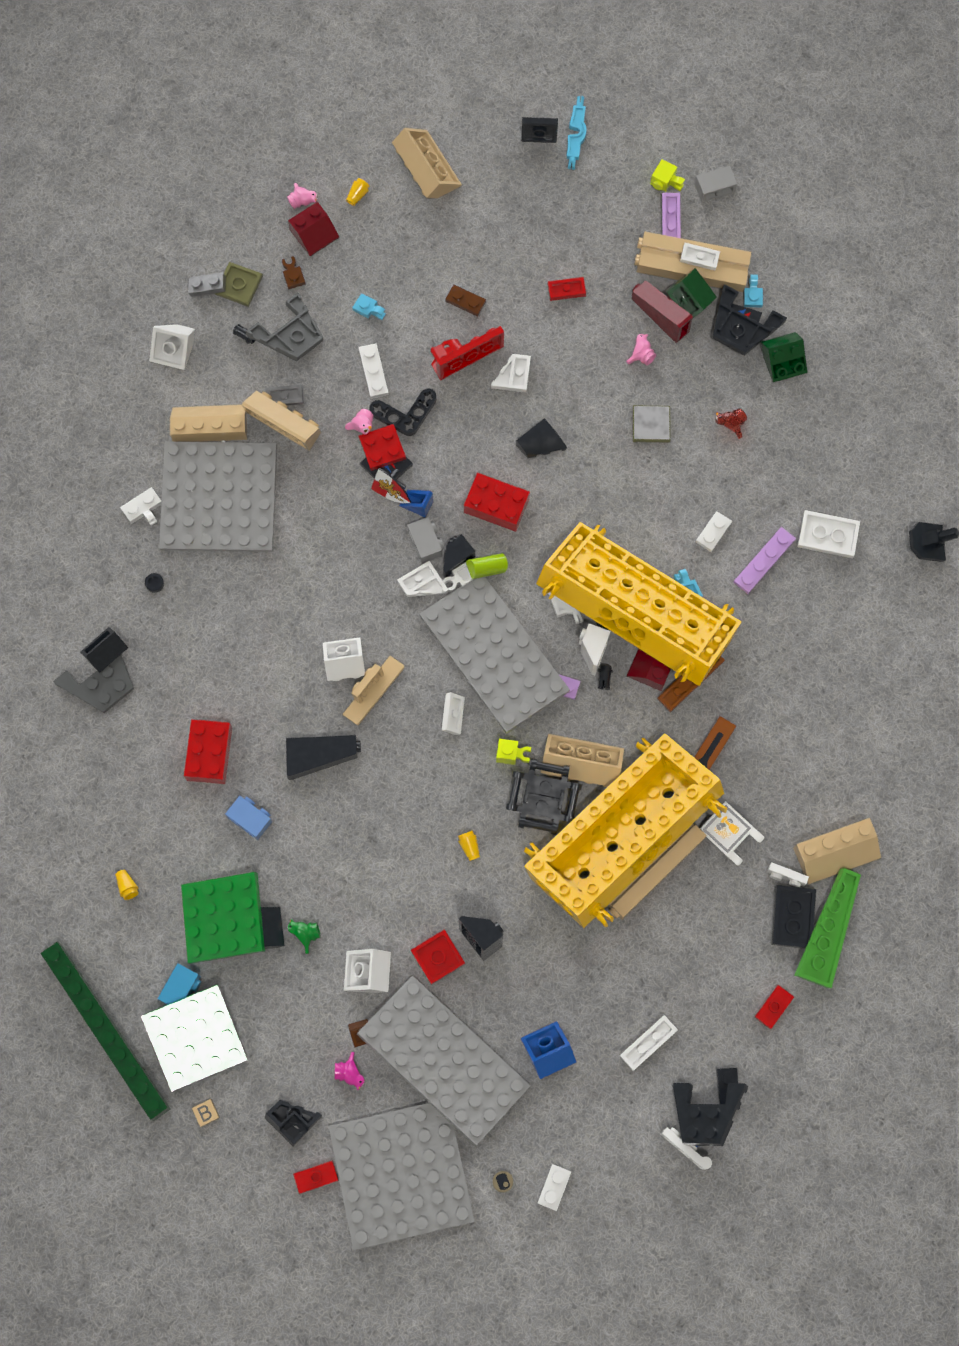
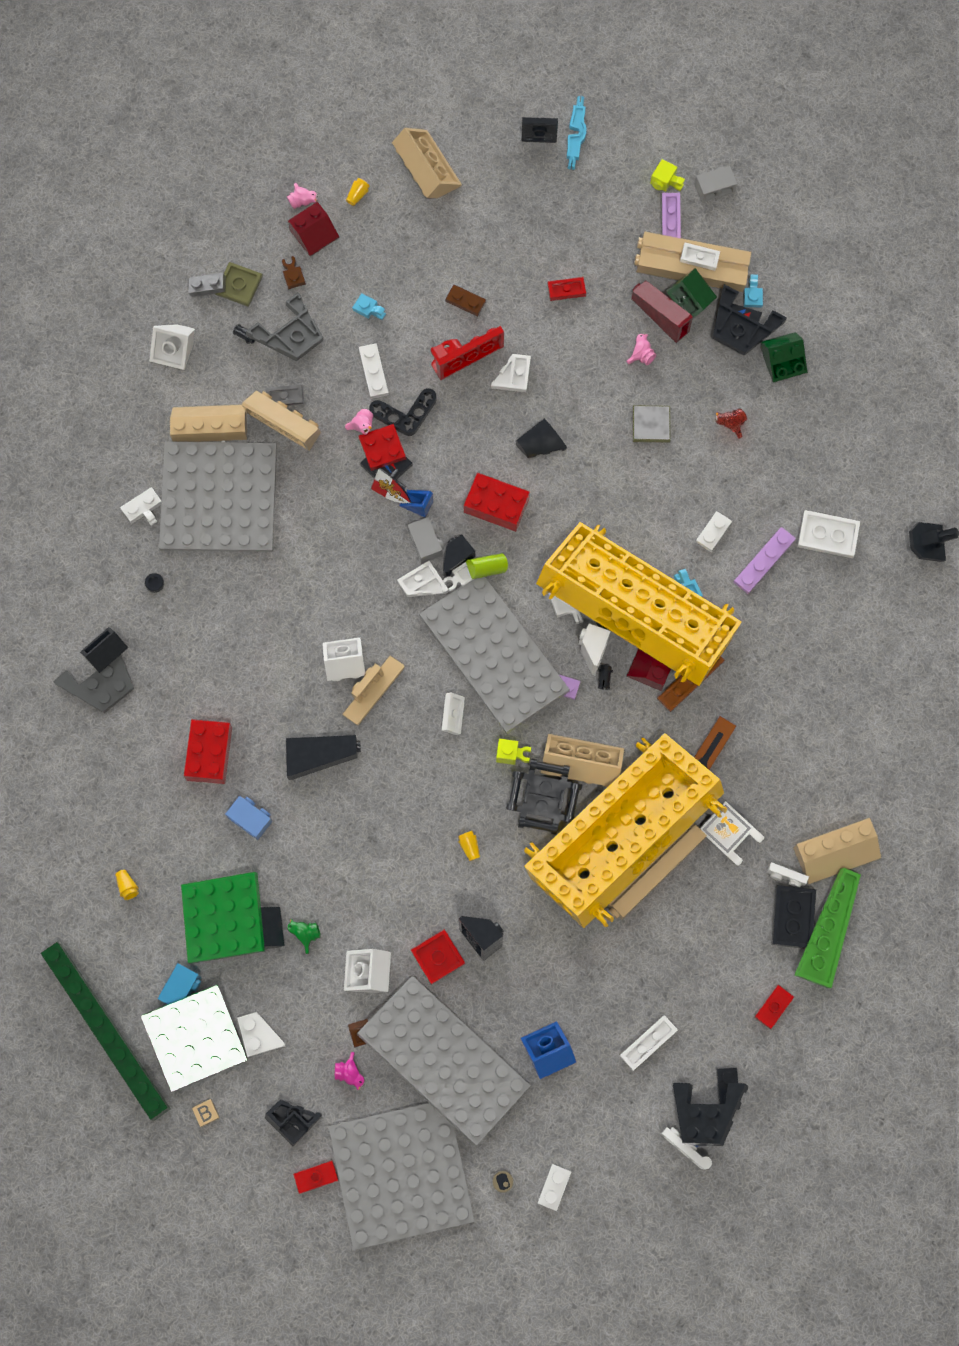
none -> white wing [237,1012,285,1057]

